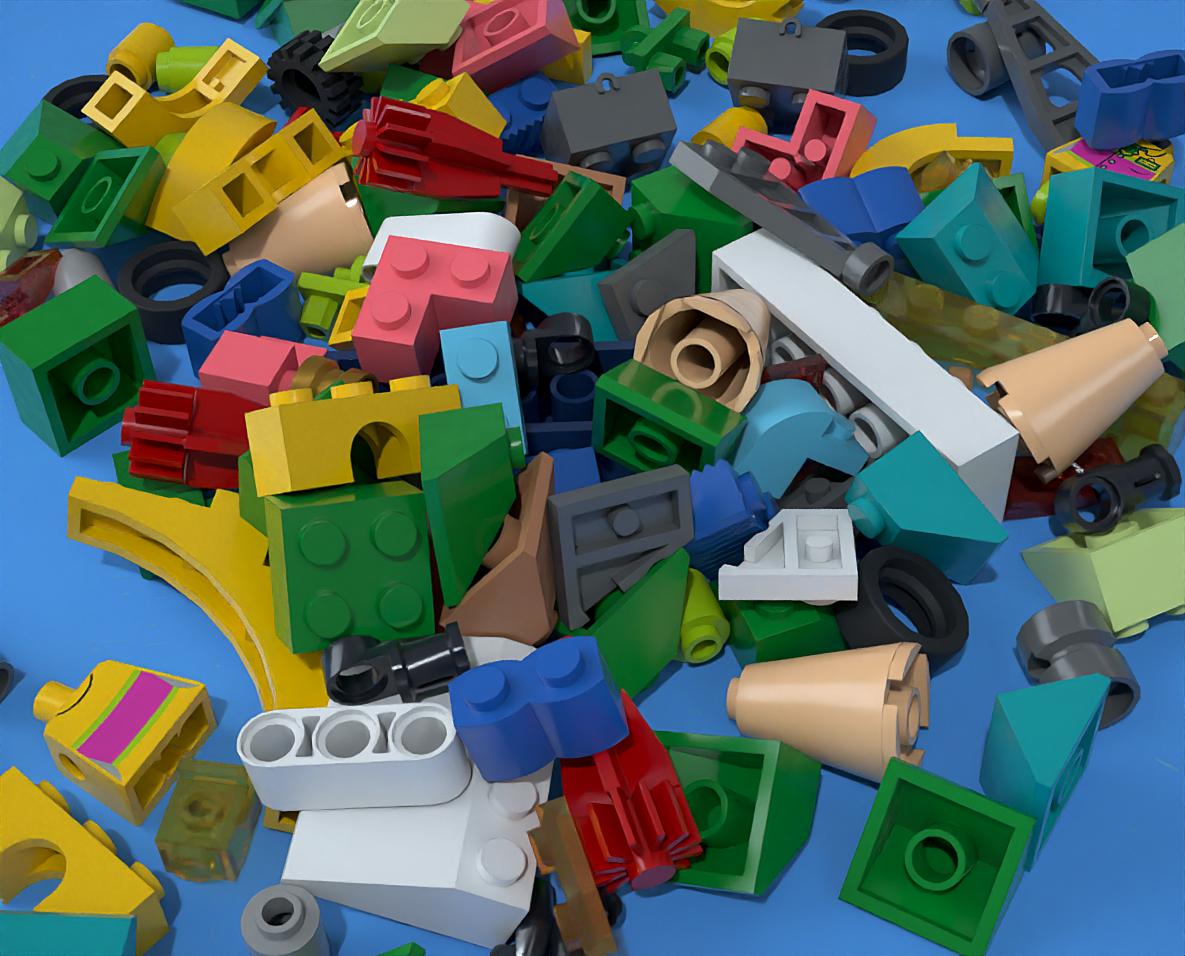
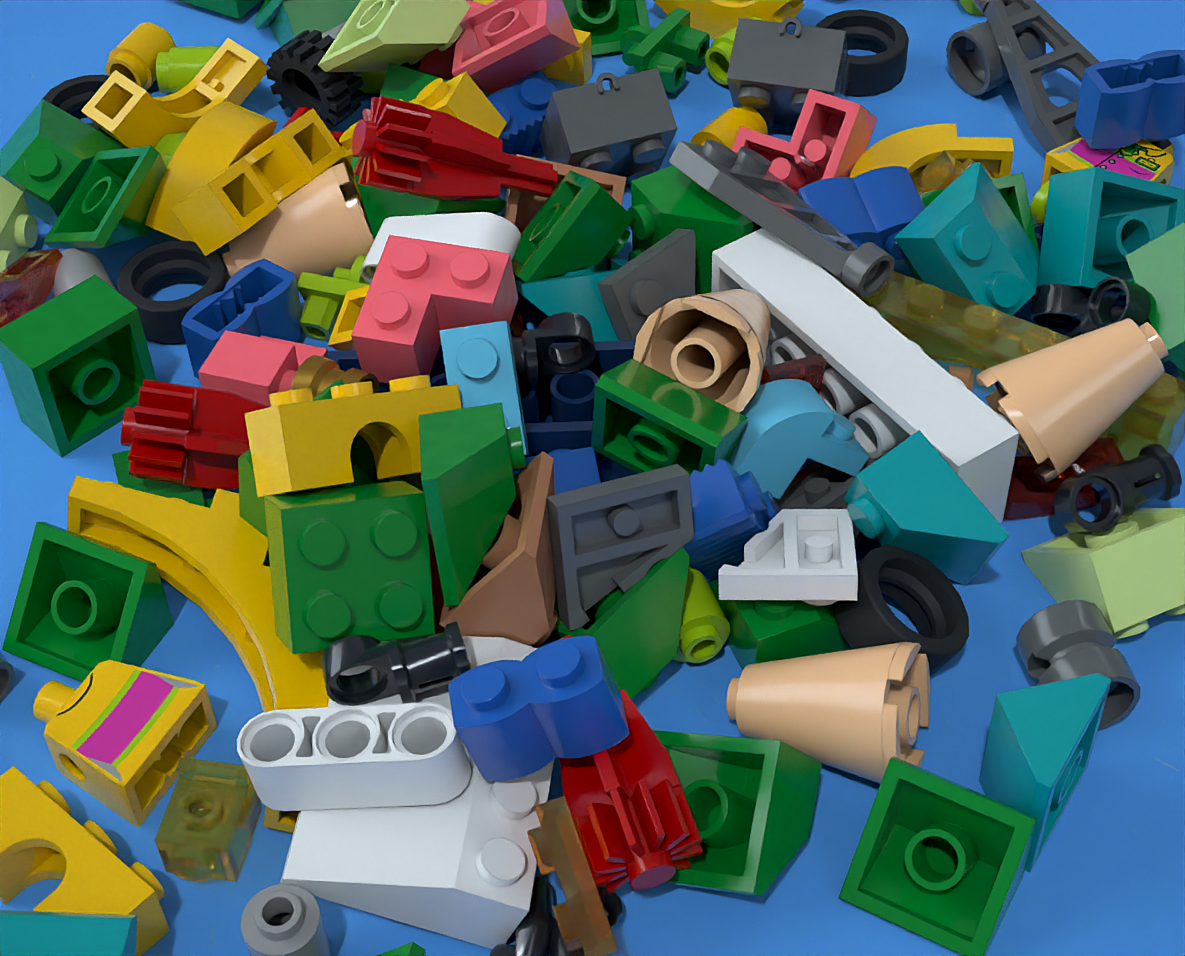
none -> green slope [2,522,174,682]

